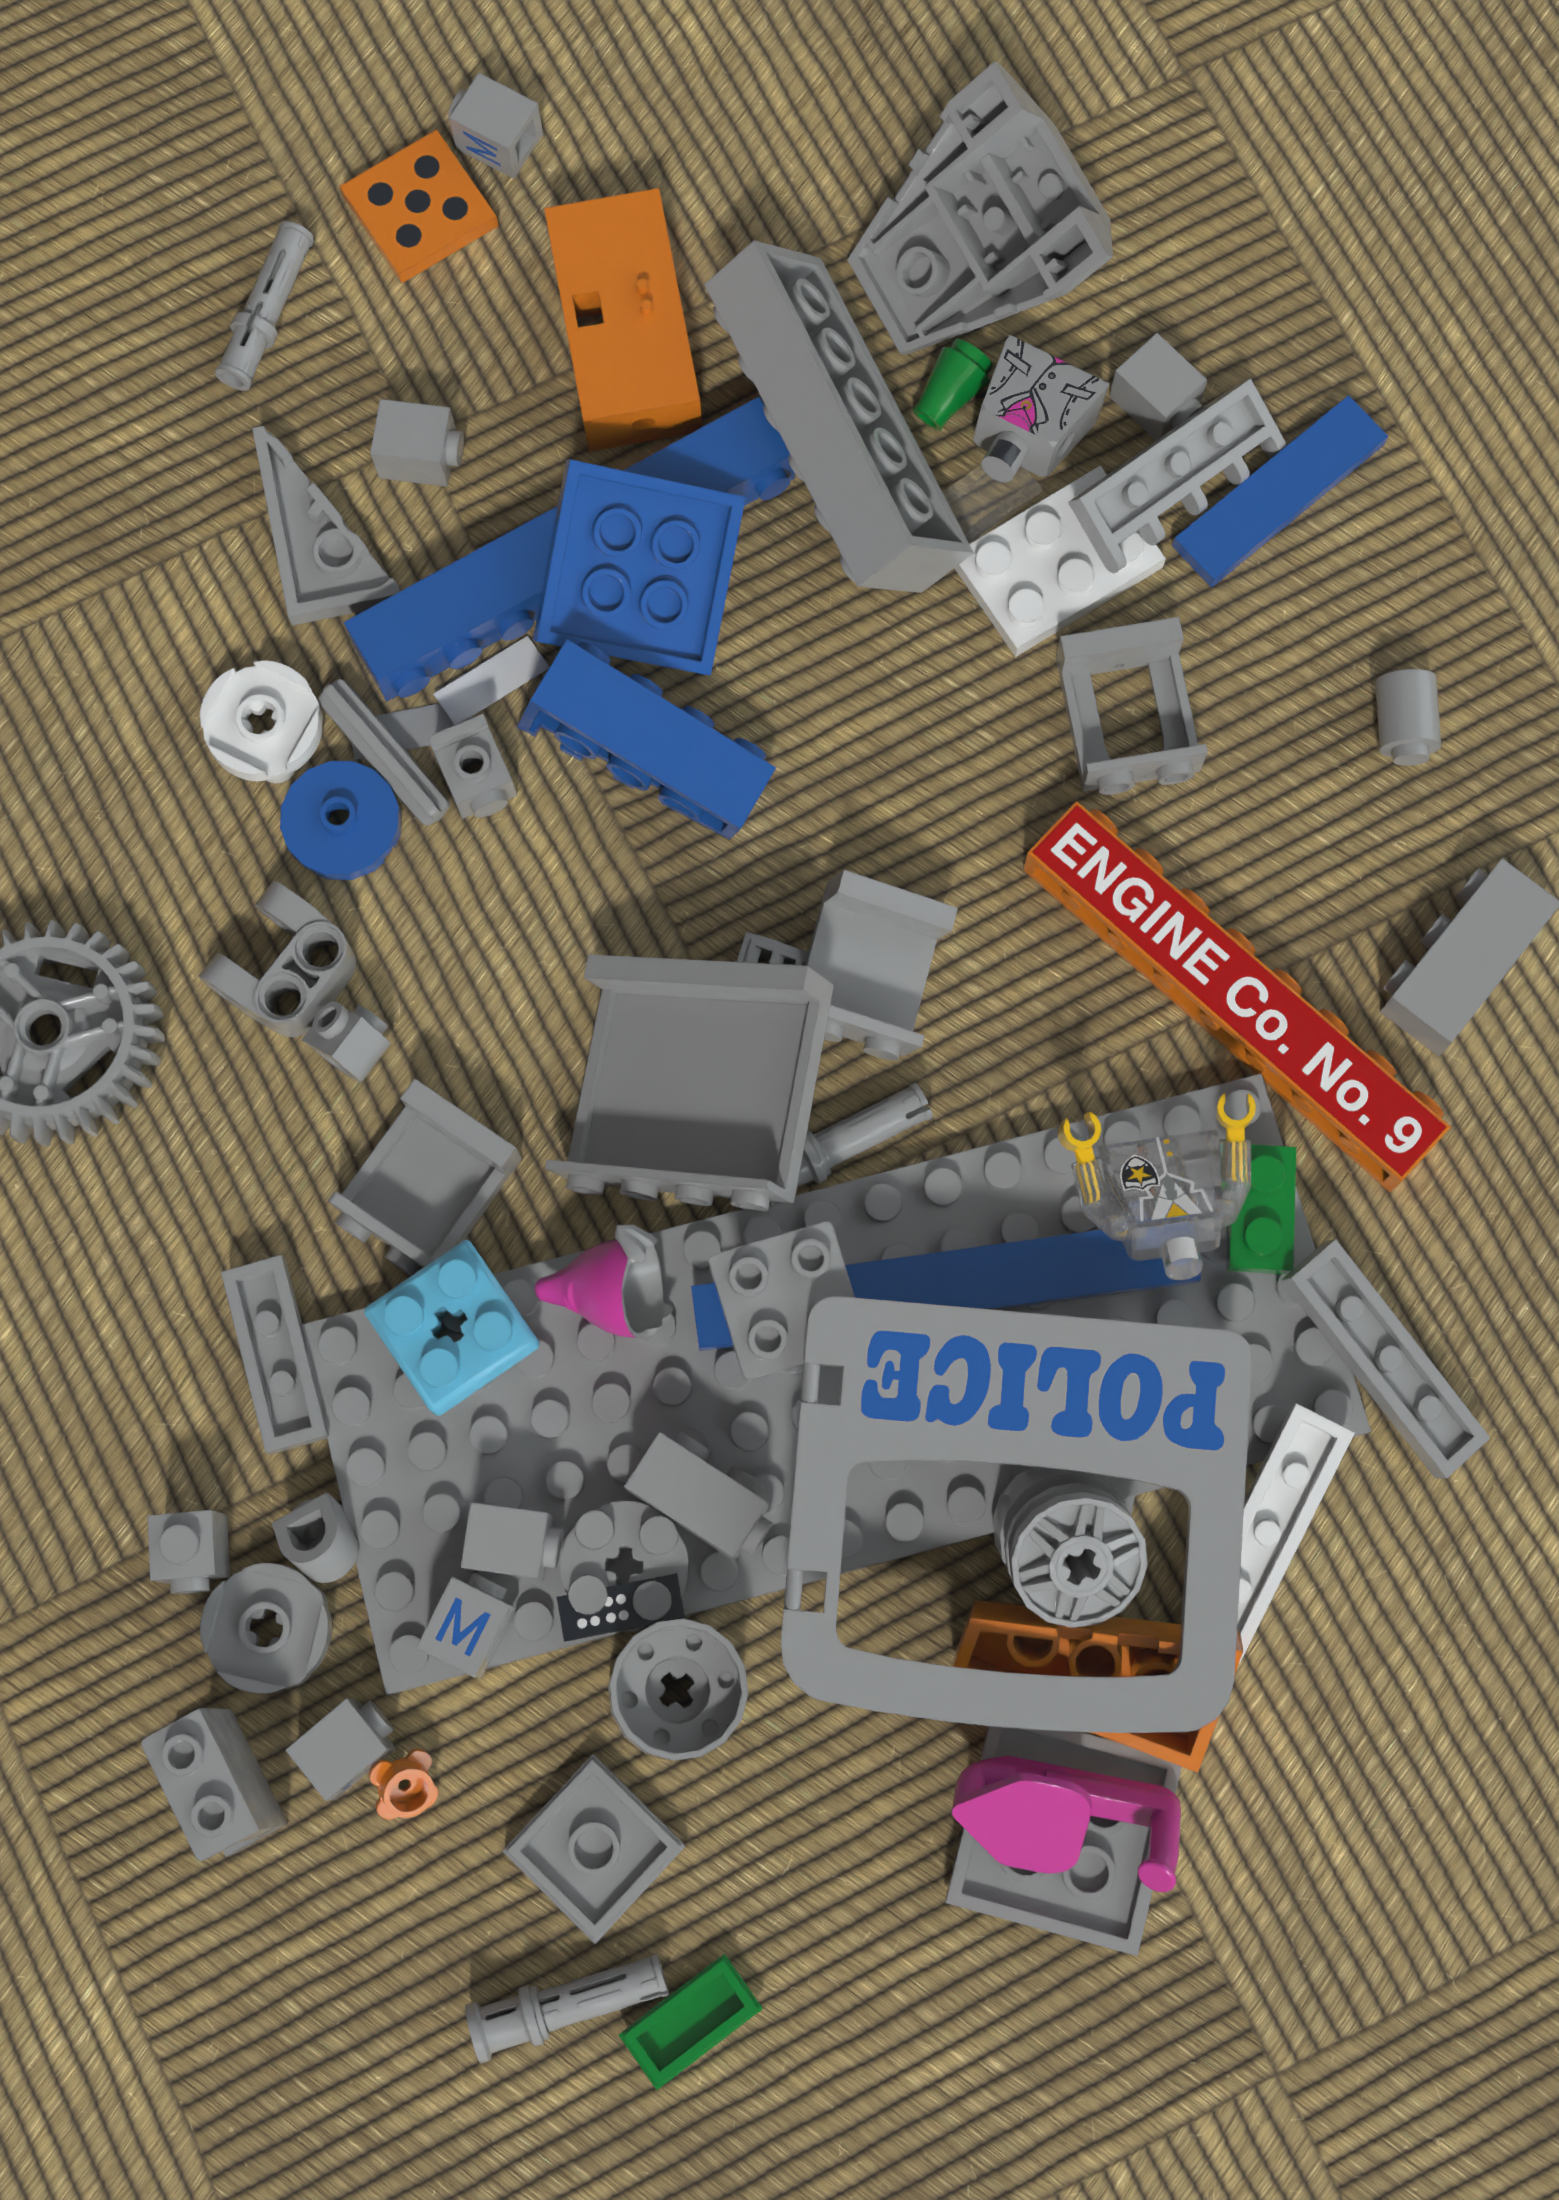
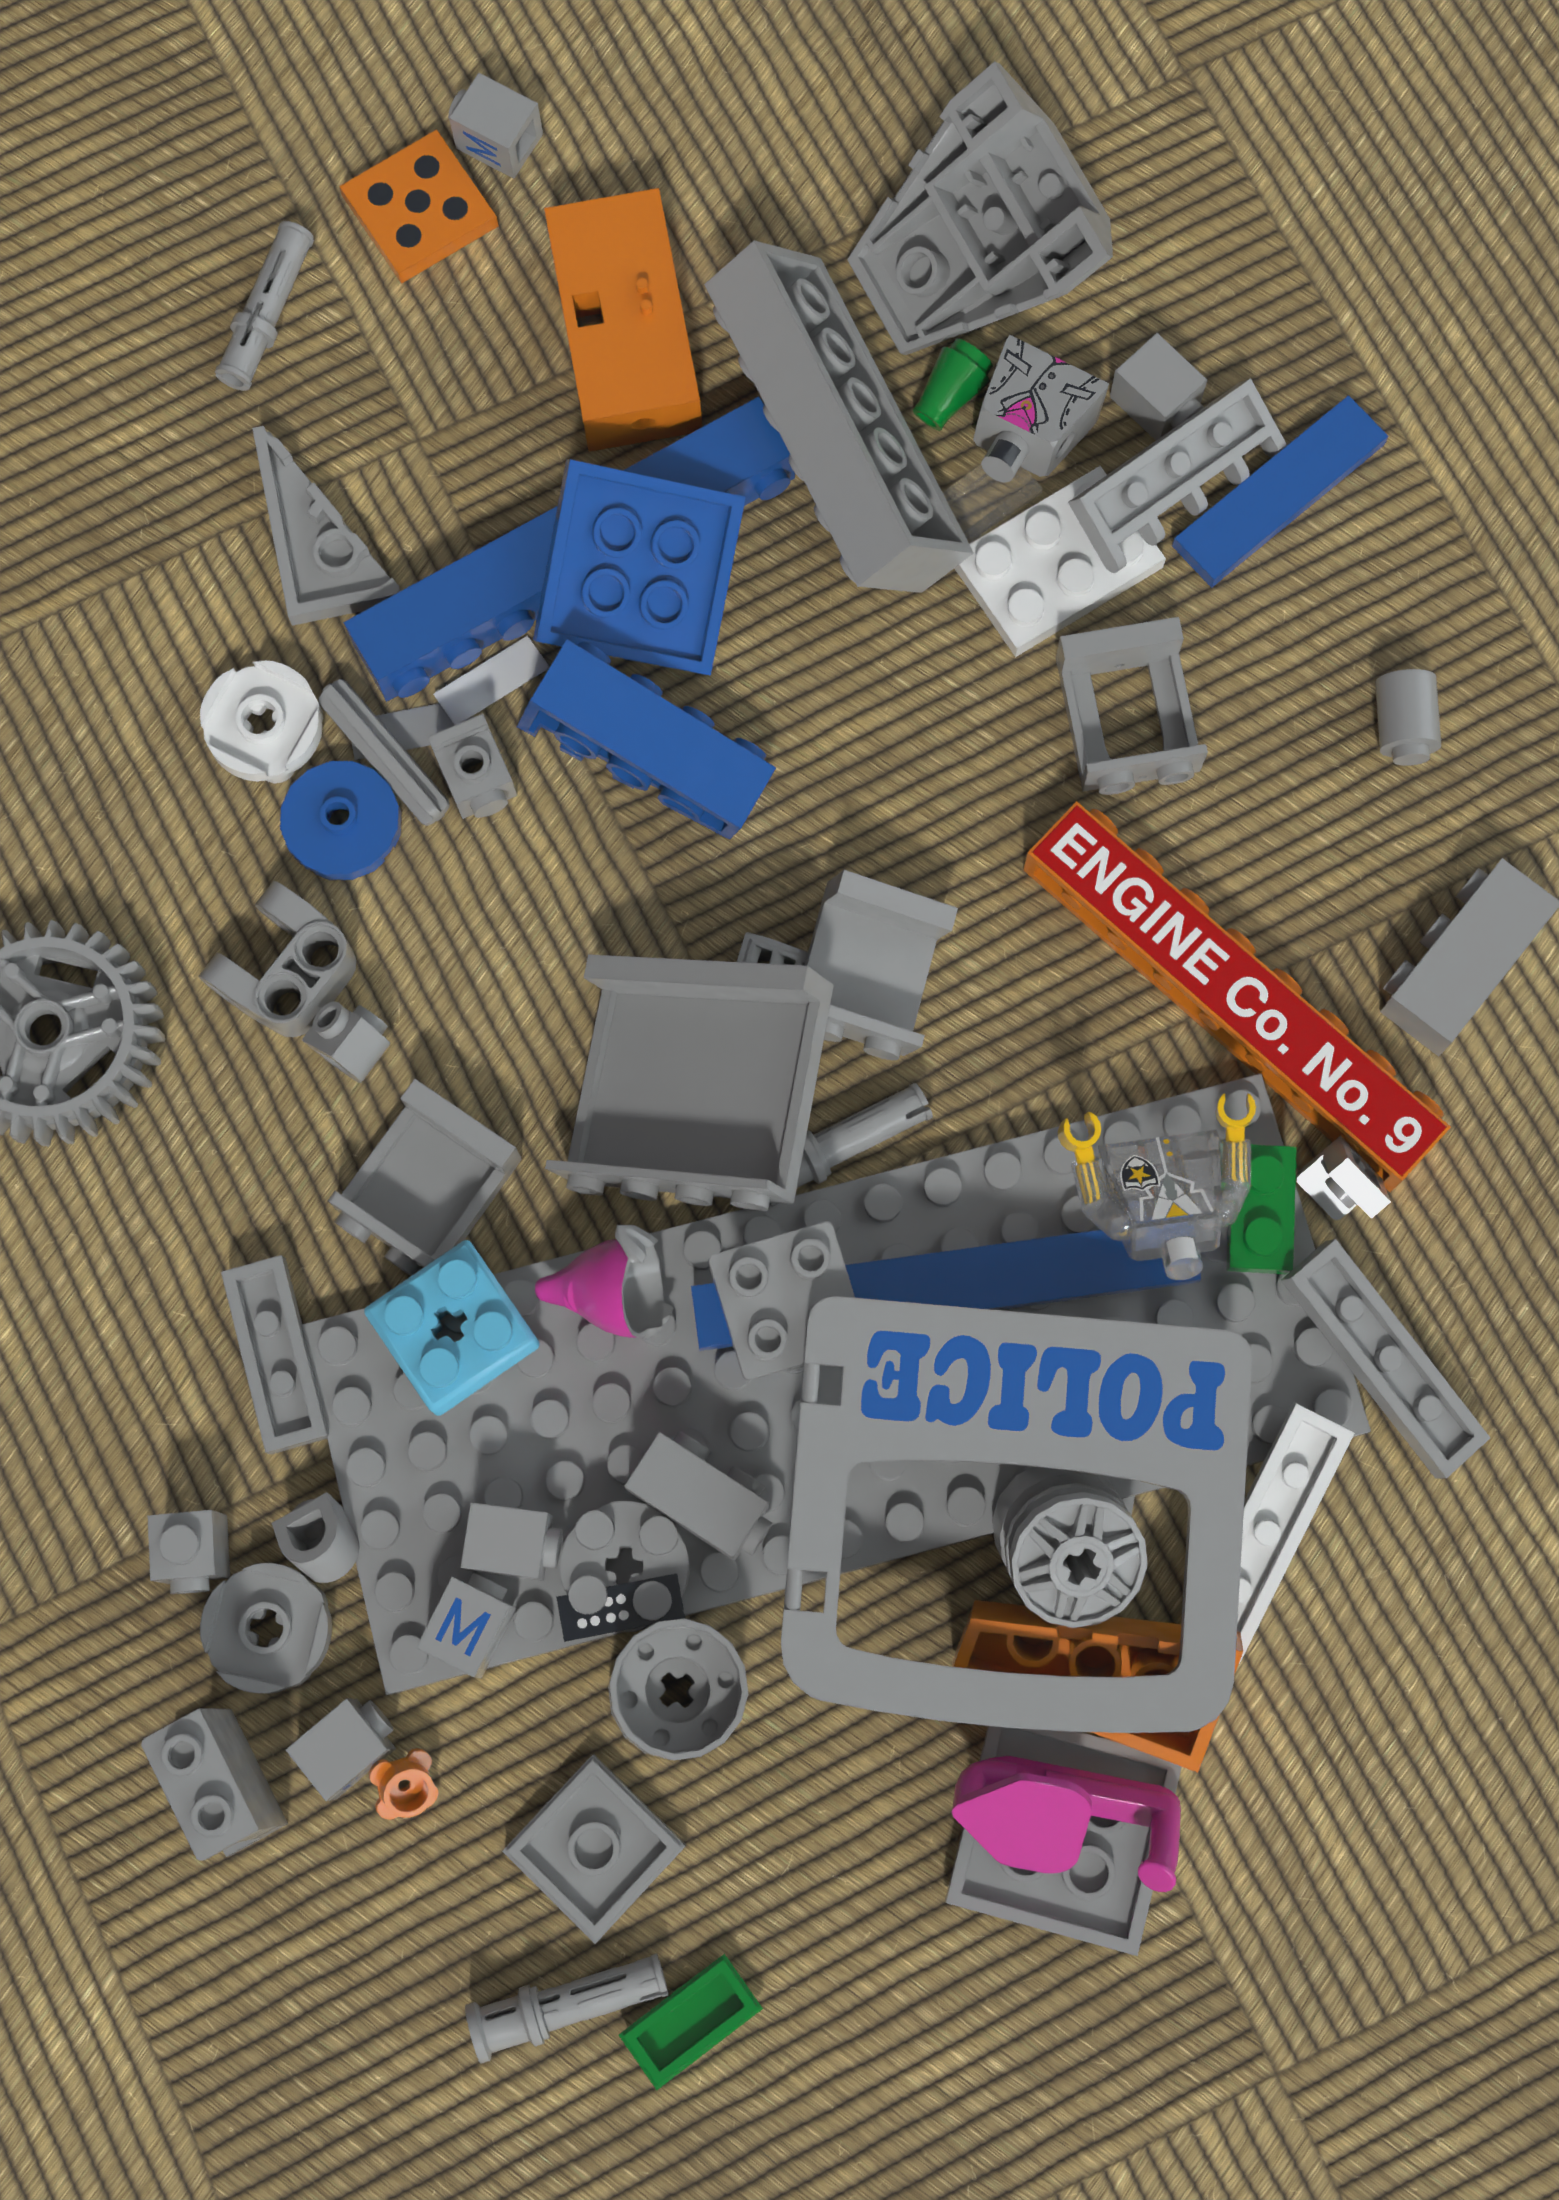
light grey brick [370,399,464,487] -> none
none -> bracket [1296,1135,1391,1220]

